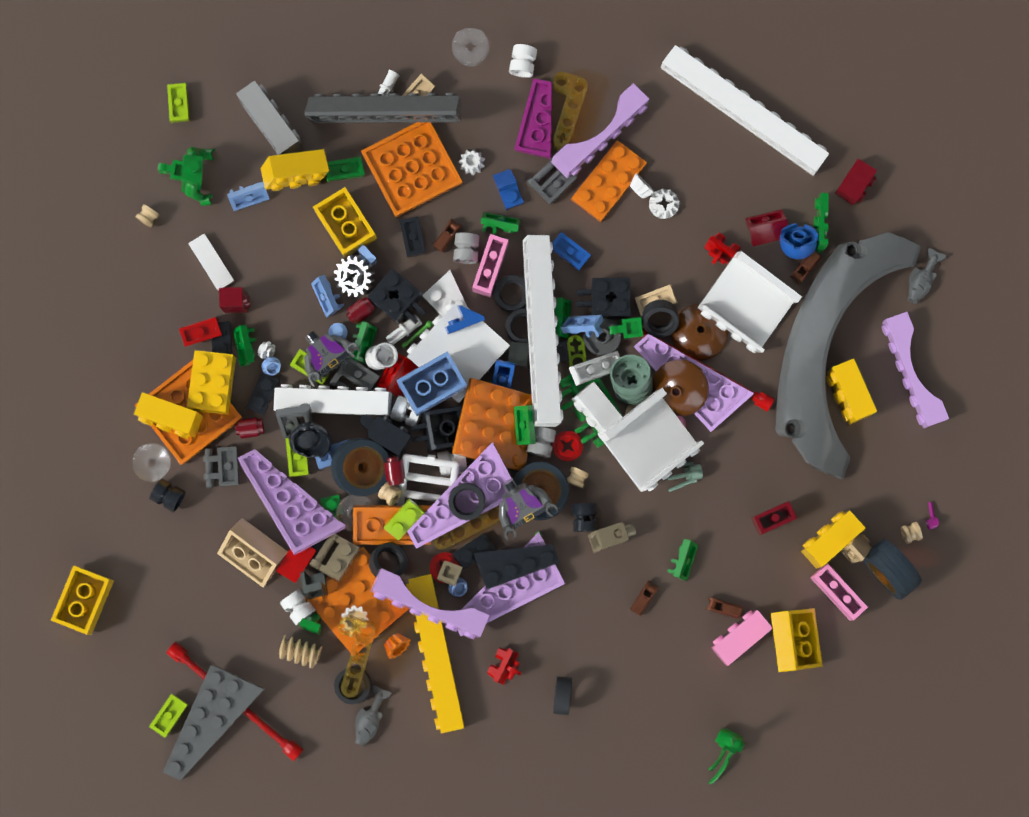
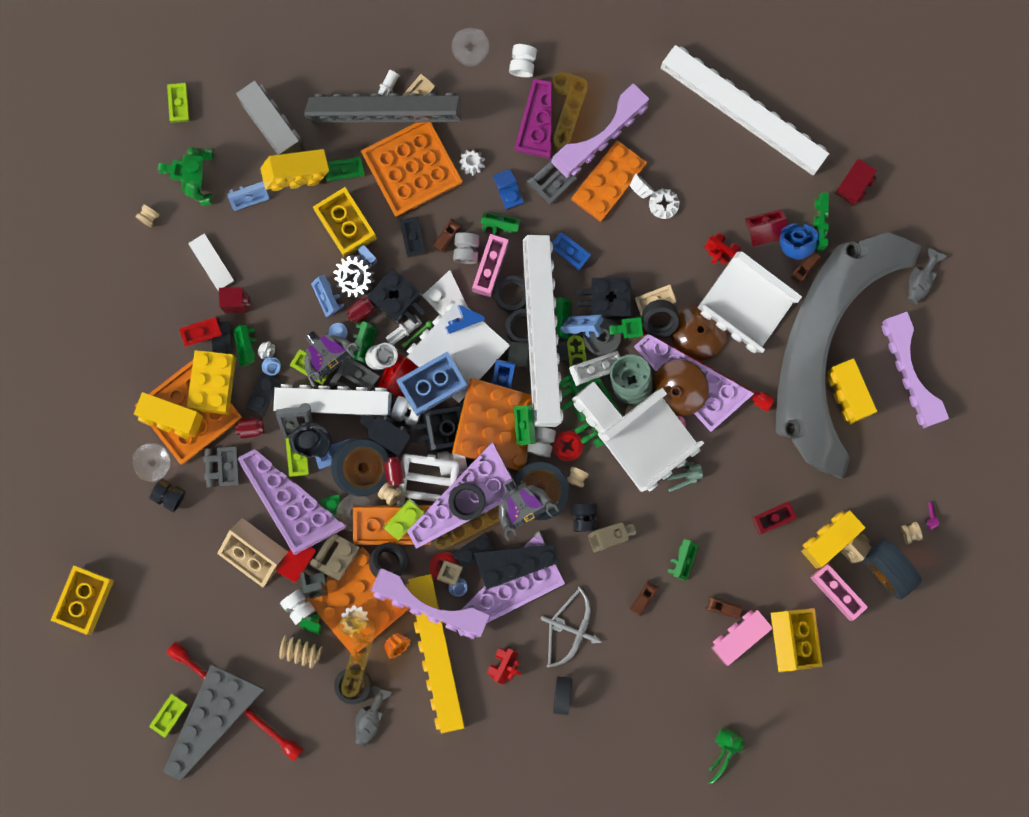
none -> light grey piece [541,586,602,668]

